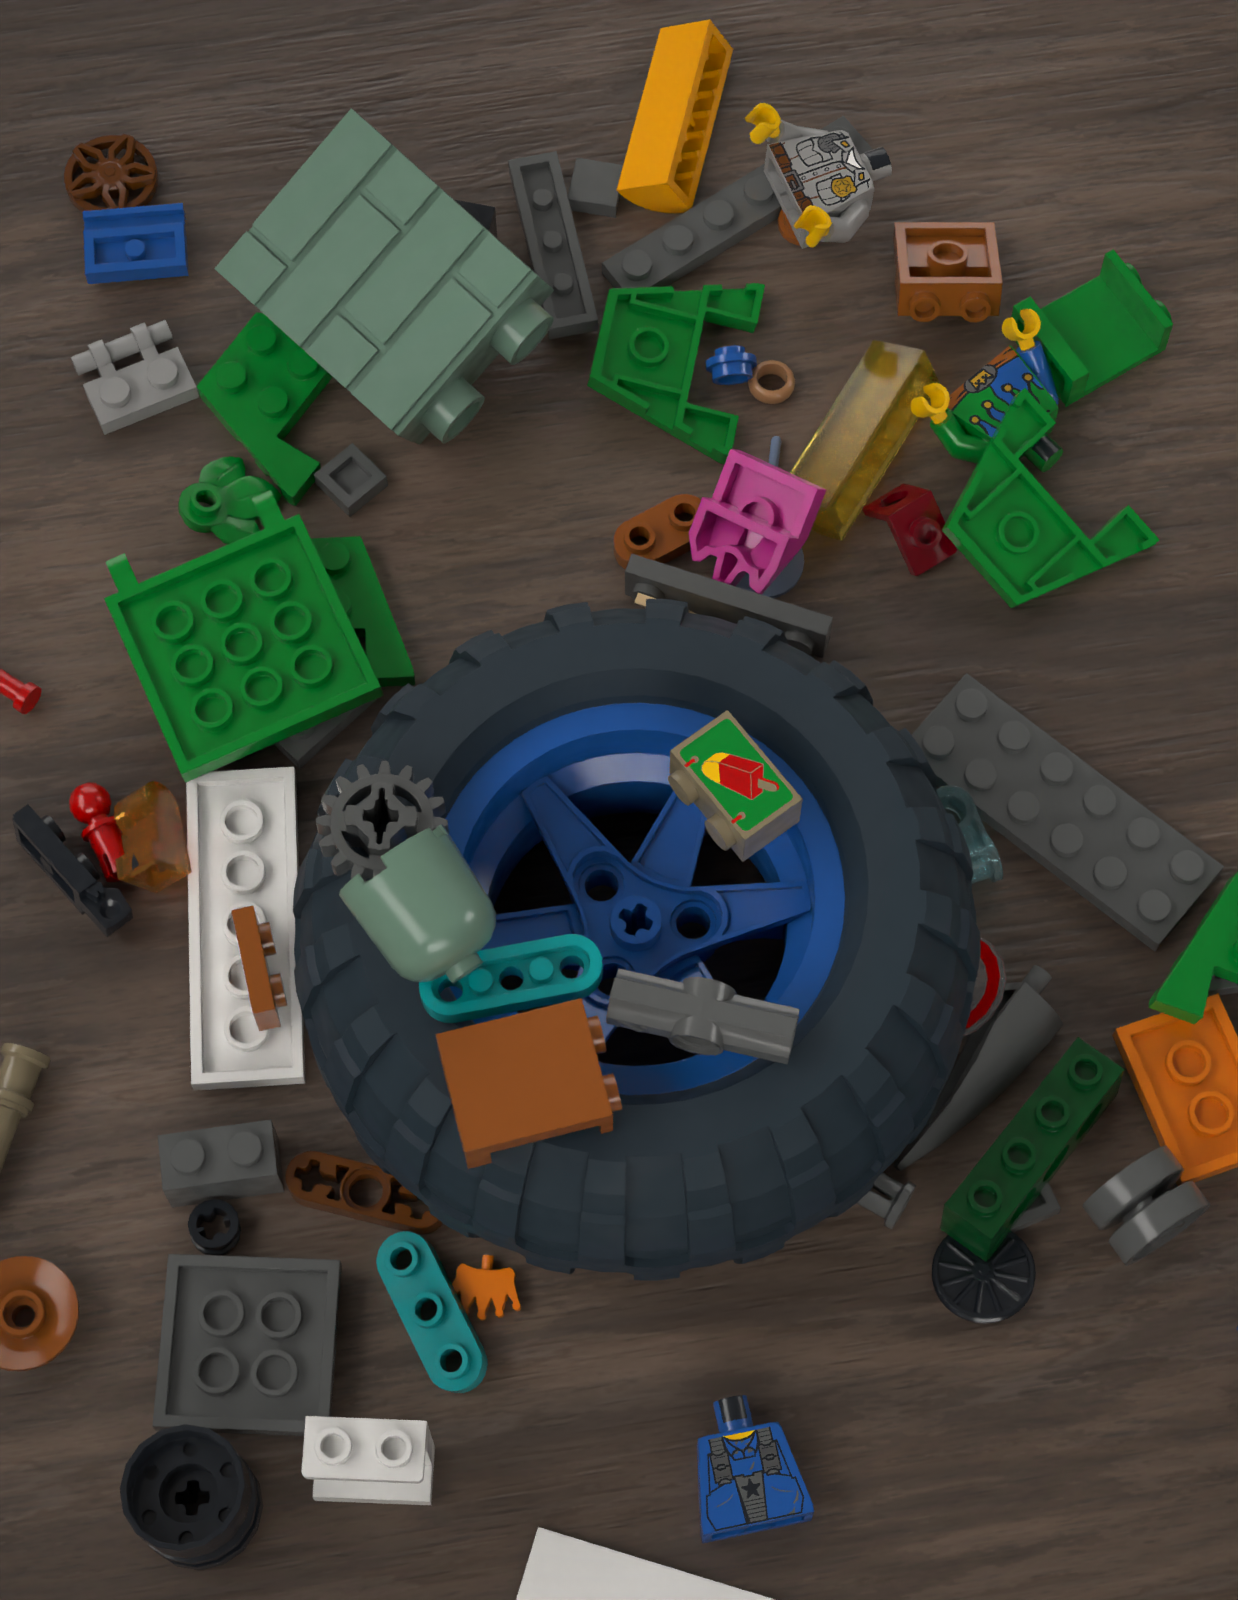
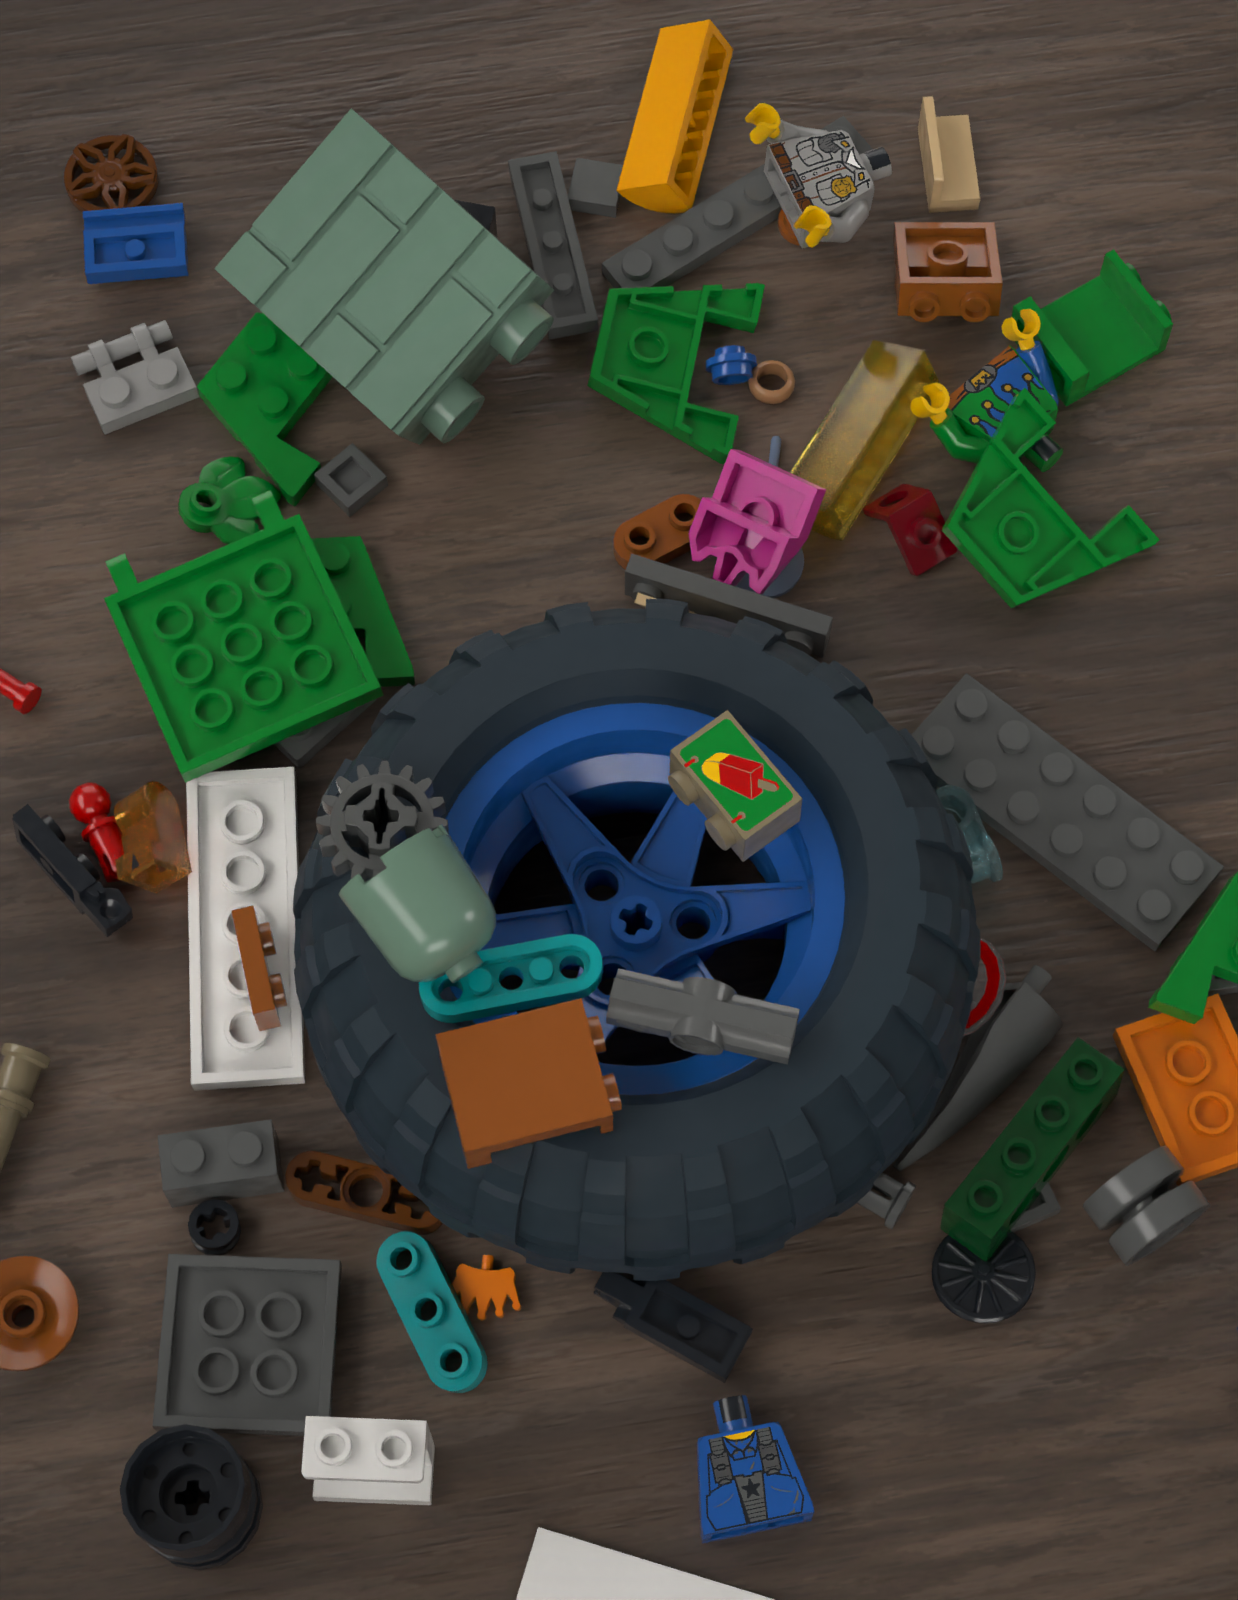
none -> black hinge [594,1272,753,1383]
none -> tan panel [918,96,980,213]

